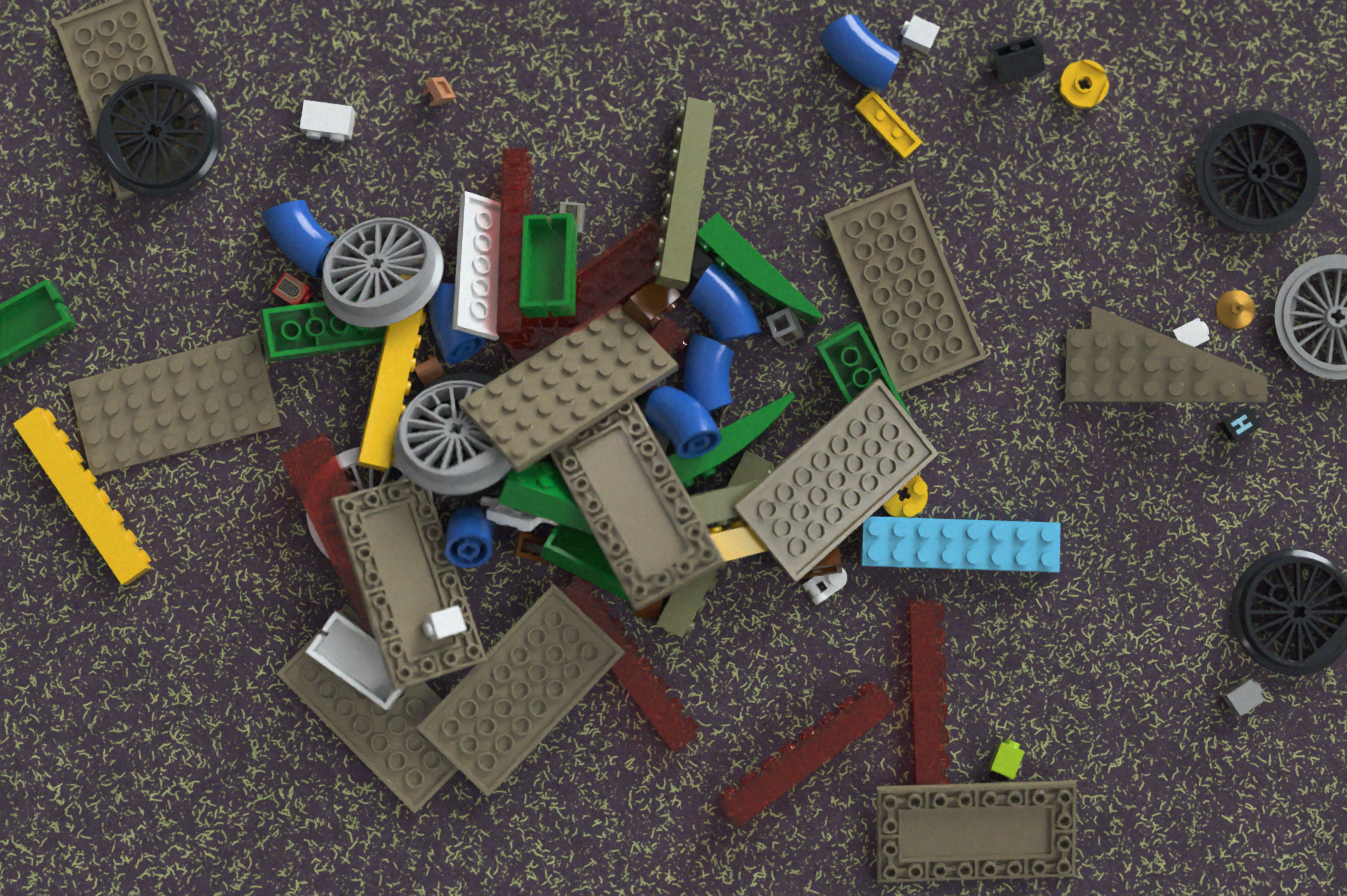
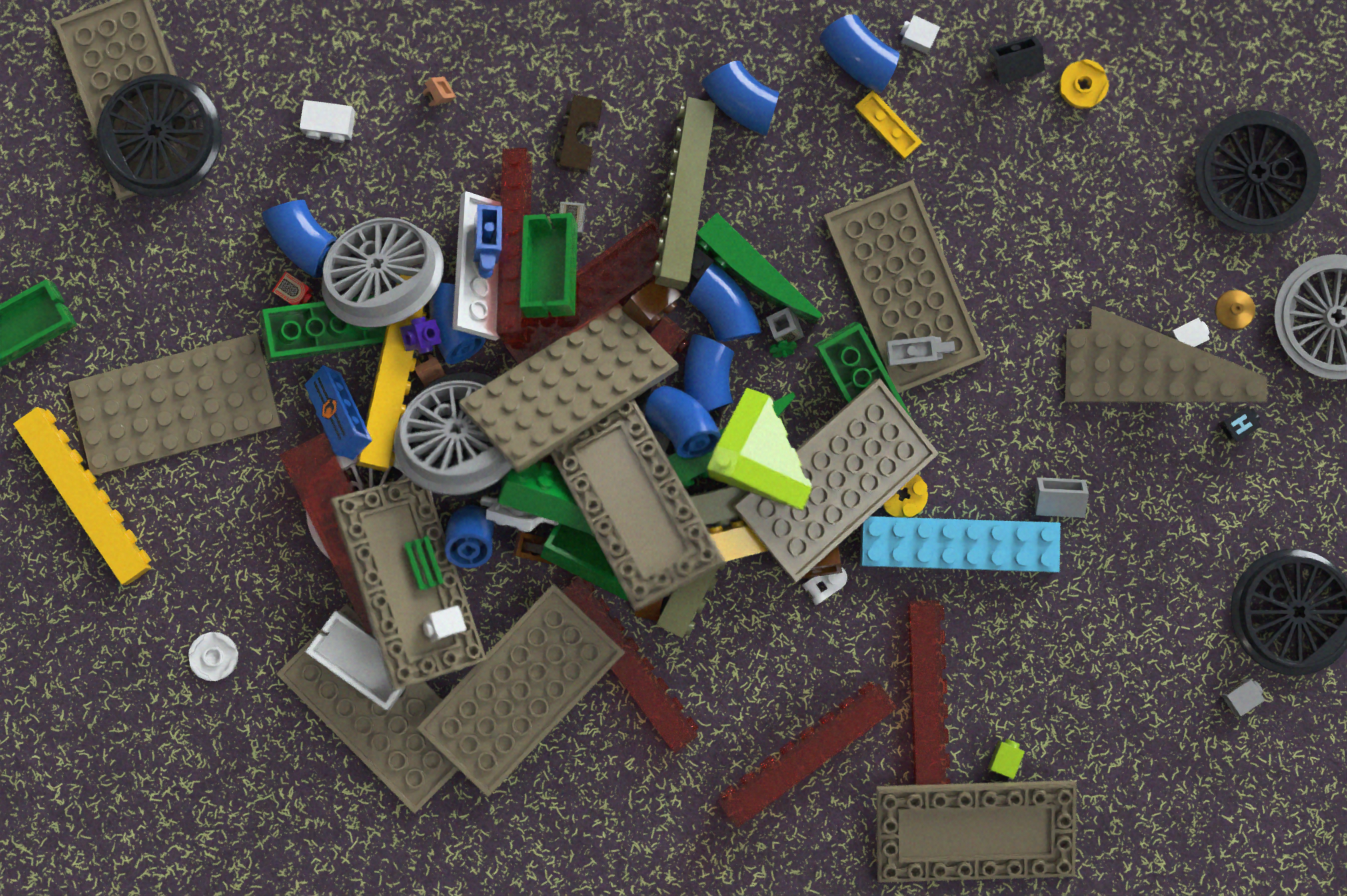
none -> white tile [188,632,238,681]
none -> blue brick [305,365,372,460]
none -> dark purple brick [400,316,441,354]
none -> green tile [403,536,444,592]
none -> blue hinge [473,204,502,279]
none -> dark brown arch [556,95,603,175]
none -> blue brick [701,61,780,136]
none -> lime slope [707,388,812,511]
none -> green plant [769,340,797,358]
none -> light grey hinge [886,336,955,366]
none -> light grey brick [1035,477,1089,518]

